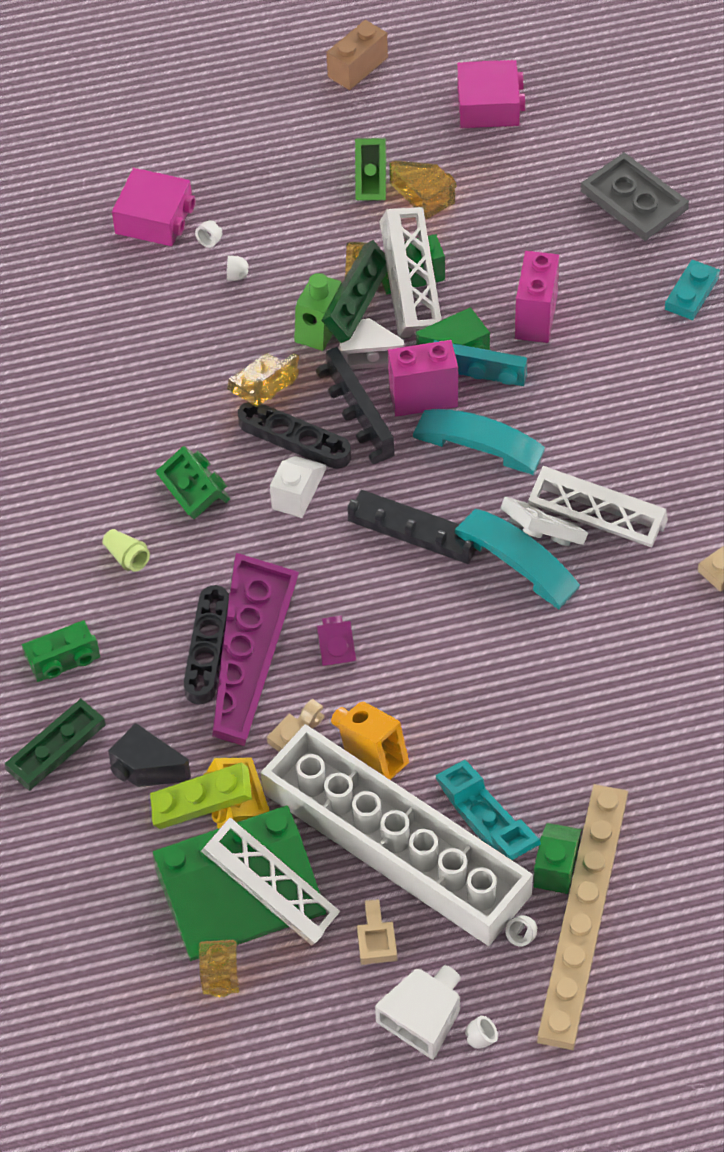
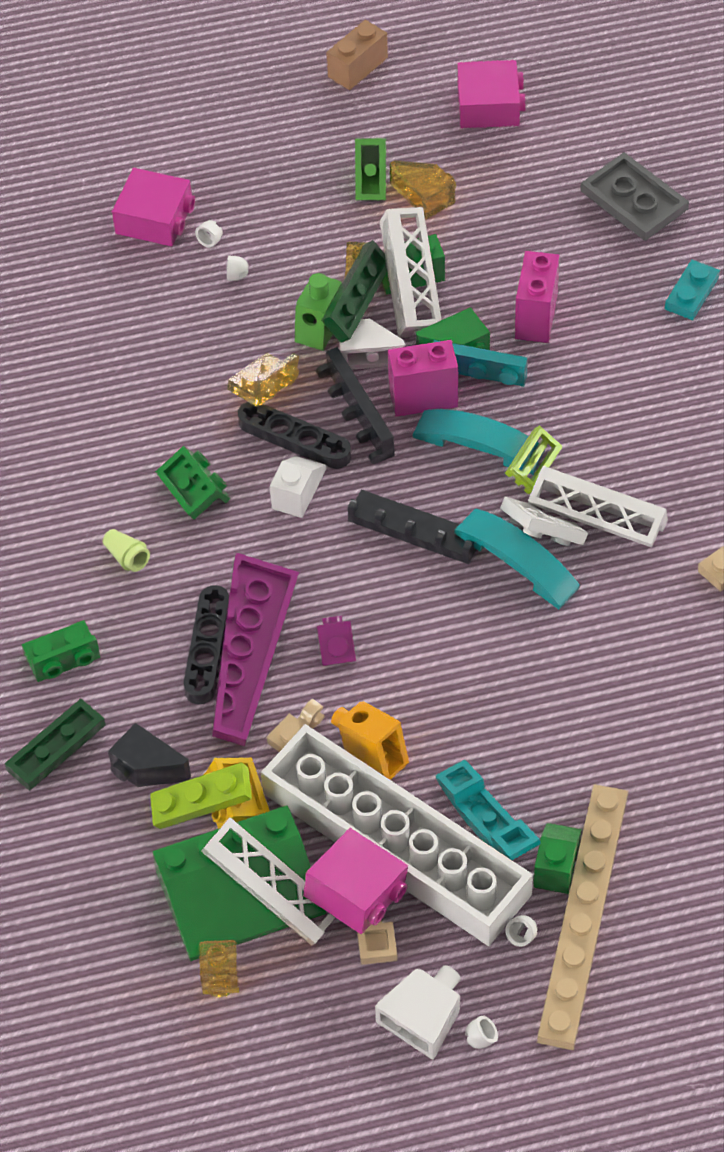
none -> dark pink piece [303,828,408,935]
none -> lime tile [504,425,563,495]

